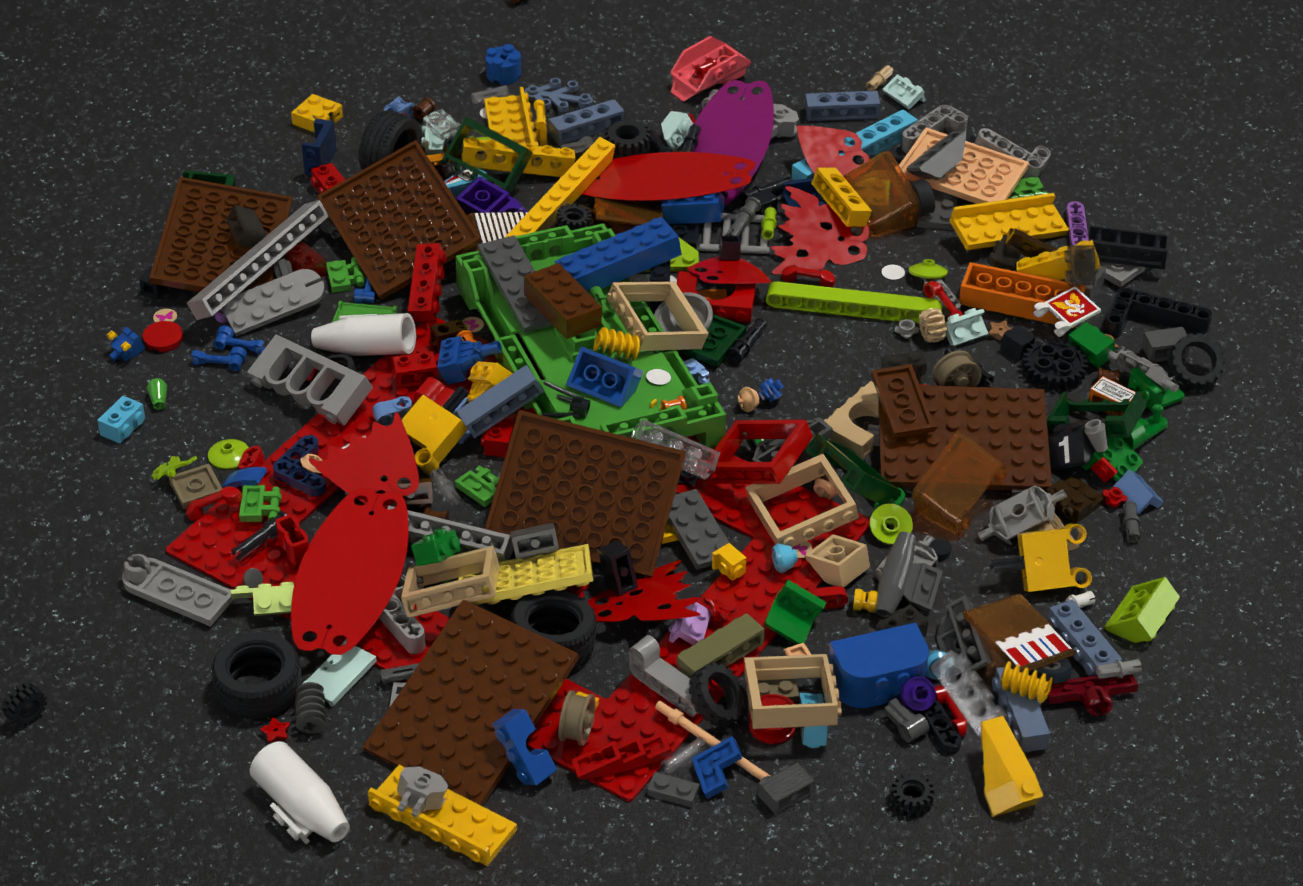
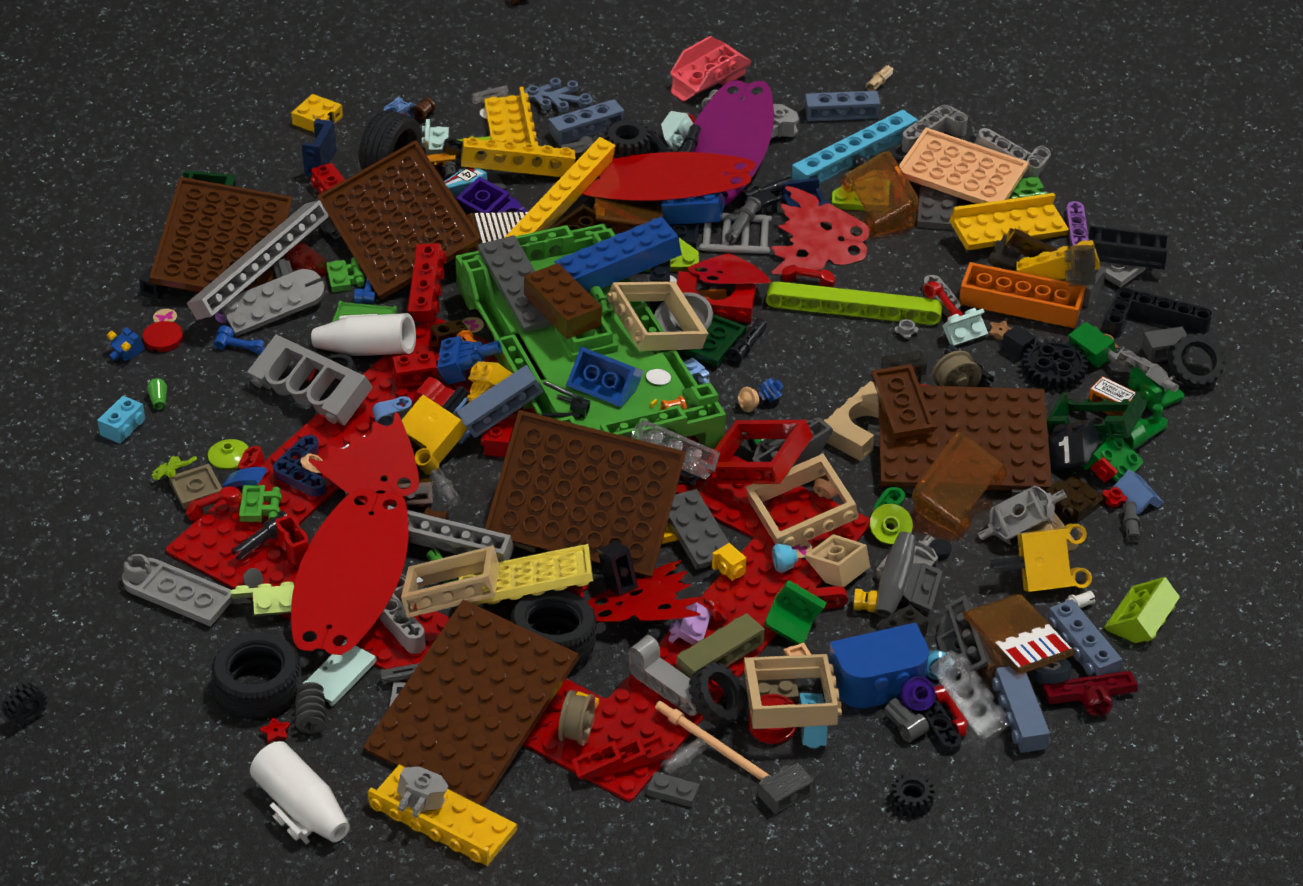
blue brick [191,347,247,371] -> none
clear smoke brick [226,205,266,247] -> none
green brick [411,528,460,566] -> none
clear bracket [423,109,461,140] -> none
dark green hinge [441,116,533,192] -> none
bright green plate [455,466,499,507] -> none
blue brick [486,44,522,85] -> none
blue arch [492,709,557,785] -> none
dark grey brick [510,522,559,559] -> none
yellow plate [534,100,547,147] -> none
black tyre [556,203,591,231] -> none
yellow piece [593,327,640,361] -> none
blue plate [692,736,743,799] -> none
red bush [694,57,717,80] -> none
black piece [718,236,741,260] -> none
lime pin [761,207,777,240] -> none
red piece [797,126,871,181] -> none
dark green hinge [805,433,901,505] -> none
yellow brick [811,168,872,227] -> none
white sticker [882,265,905,280] -> none
light aqua bracket [883,74,926,110] -> none
wedge [906,131,967,180] -> none
black tyre [907,179,935,217] -> none
lime dish [909,259,948,279] -> none
tan gear [918,308,947,343] -> none
yellow wedge [980,716,1043,817] -> none
yellow piece [1001,661,1053,703] -> none
flag [1033,287,1101,337] -> none
light grey cone [1084,419,1108,452] -> none
light grey axle [1096,659,1142,679] -> none
reddish brown bush [1097,368,1120,384] -> none

